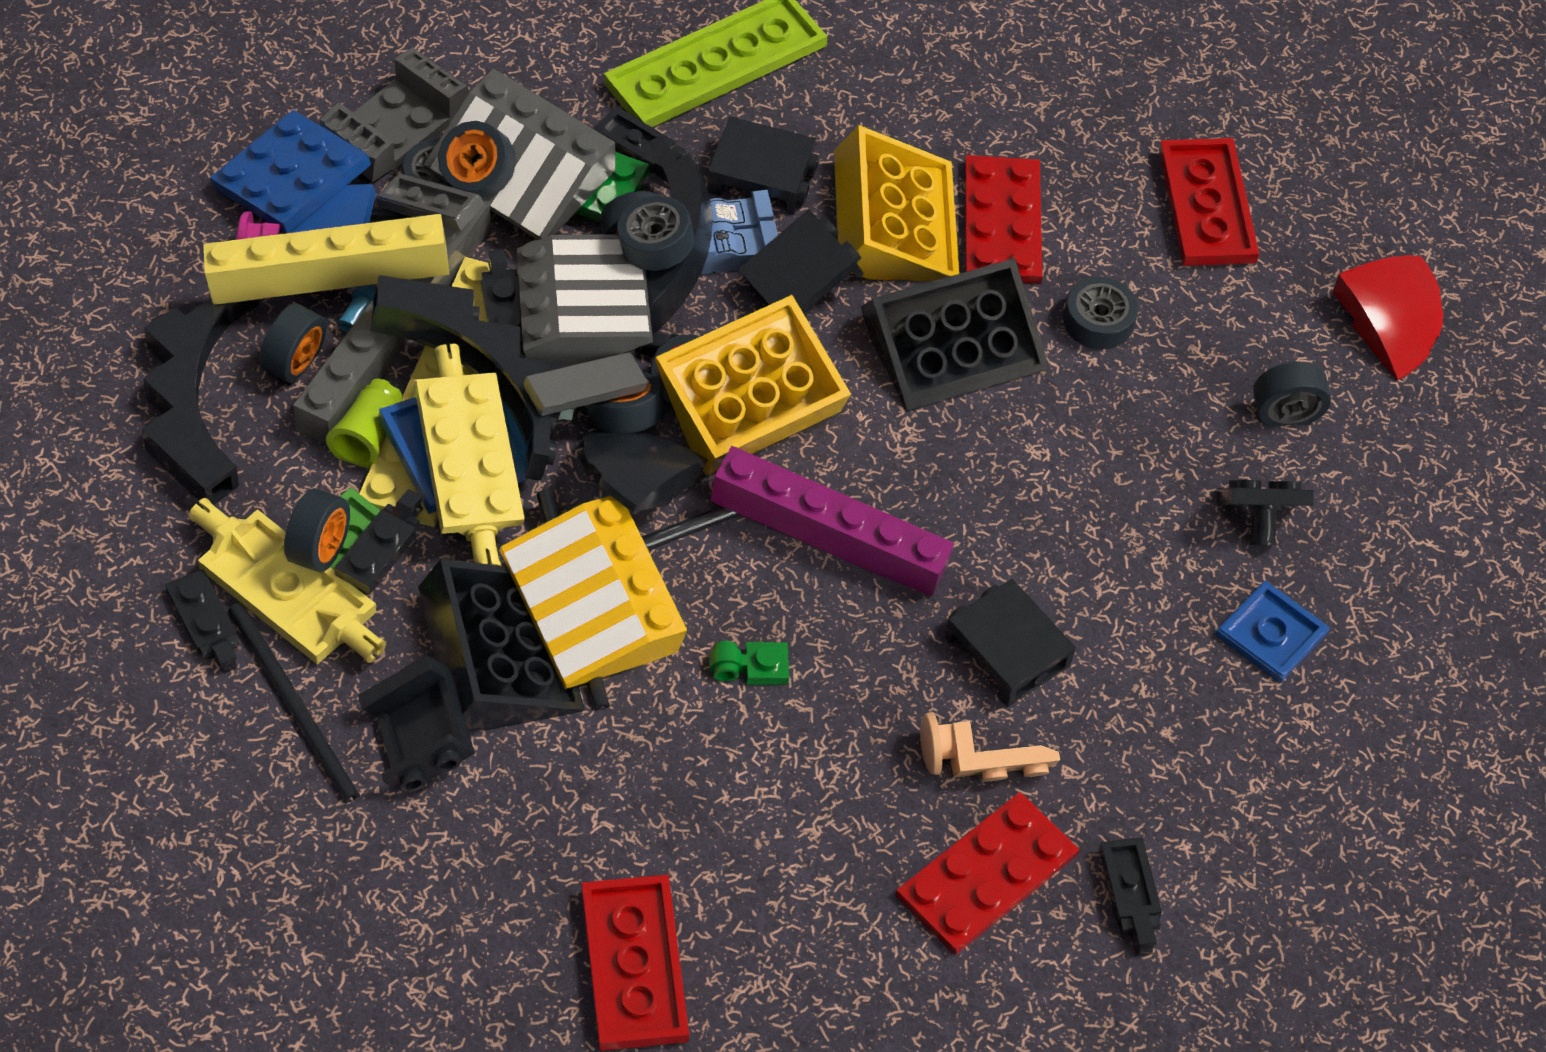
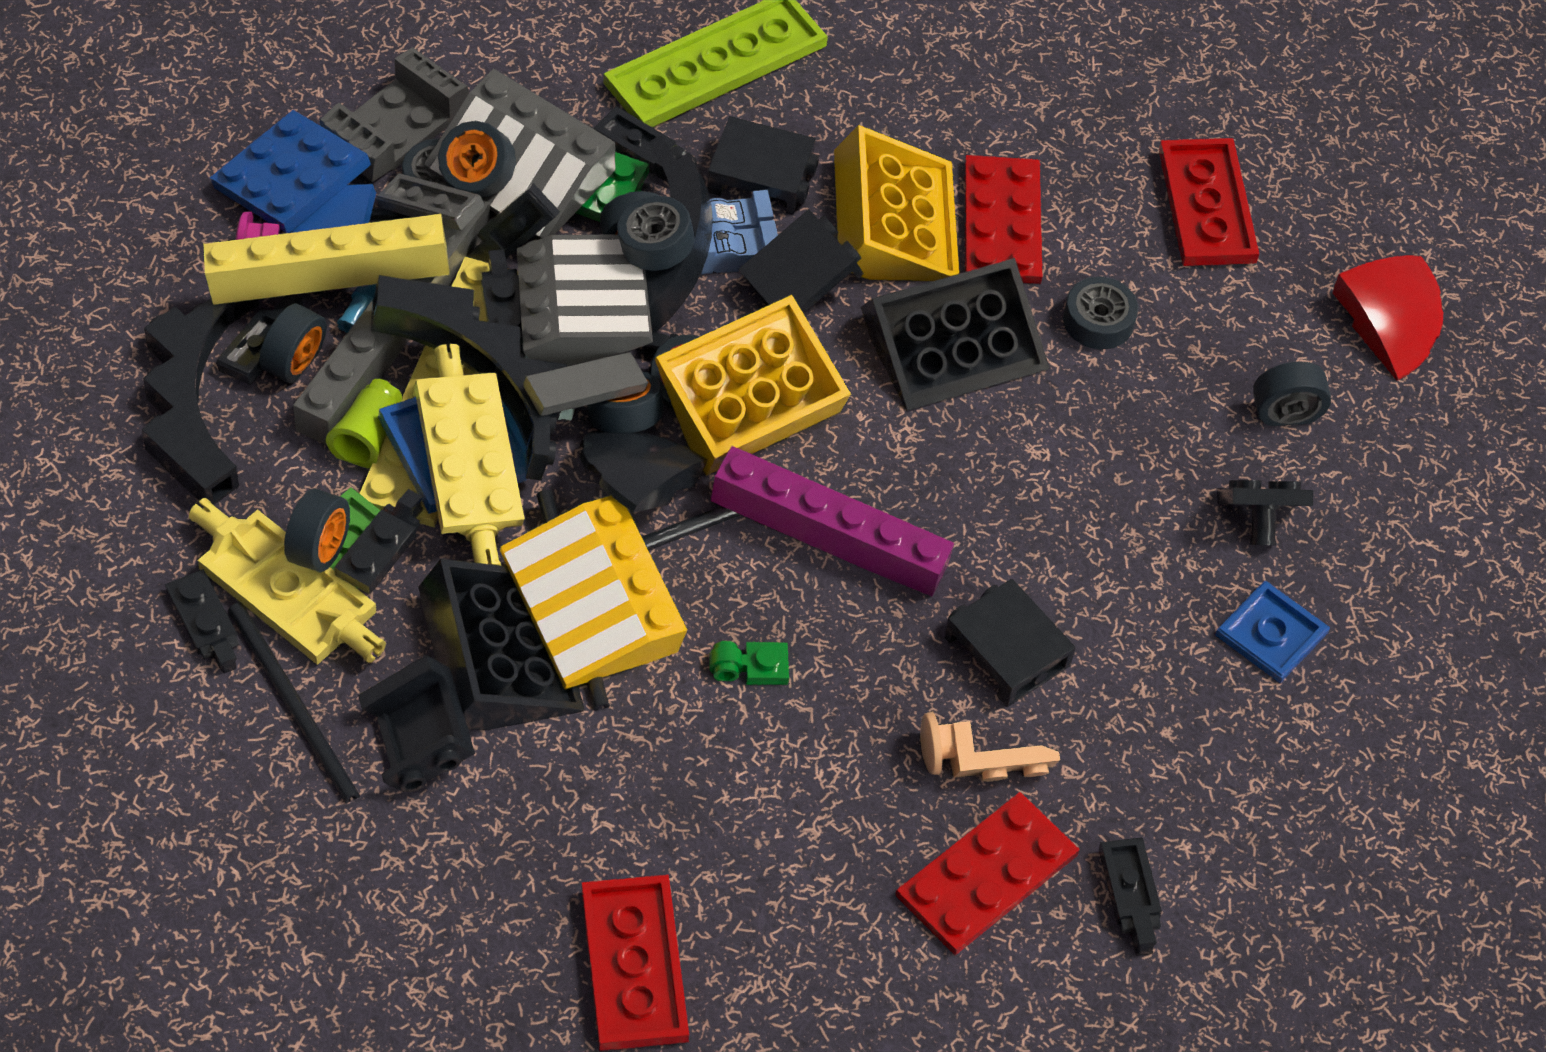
none -> black hinge [216,294,304,385]
none -> black hinge [468,183,560,262]

